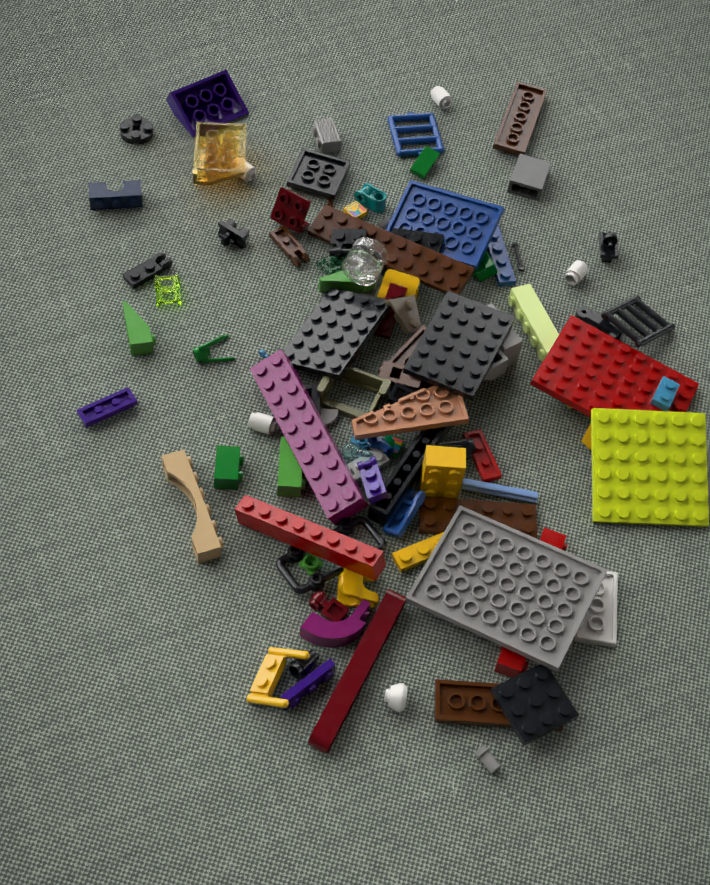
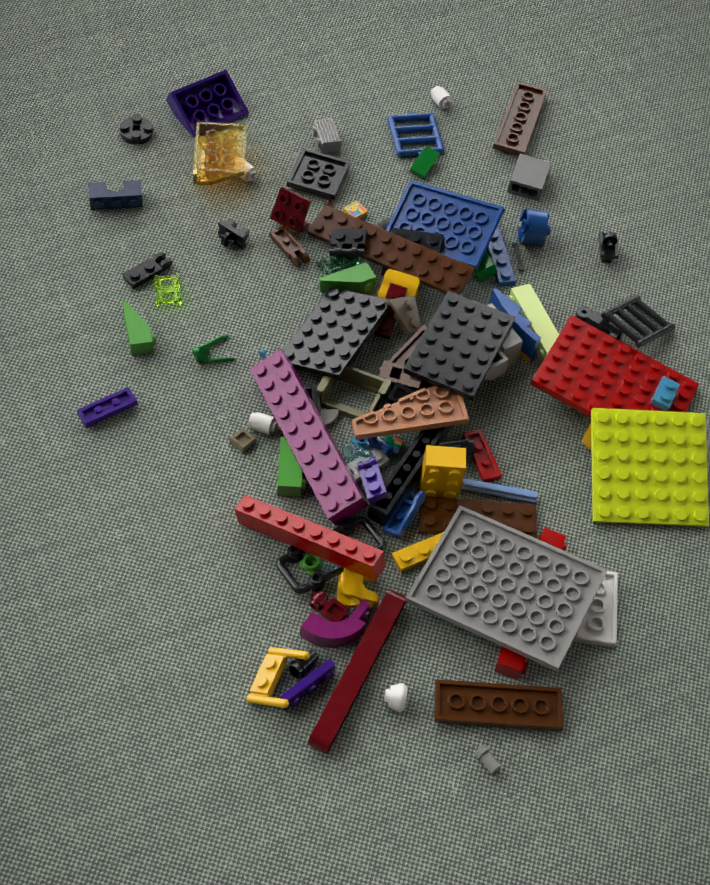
tan arch [161,449,224,563] -> none
green brick [214,445,244,490] -> none
clear wheel [342,237,388,286] -> none
teal piece [354,183,387,213] -> none
black plate [490,664,579,746] -> none
white brick [565,260,589,285] -> none
none -> dark tan tile [229,427,257,453]
none -> blue slope [489,288,541,363]
none -> blue brick [518,209,551,246]

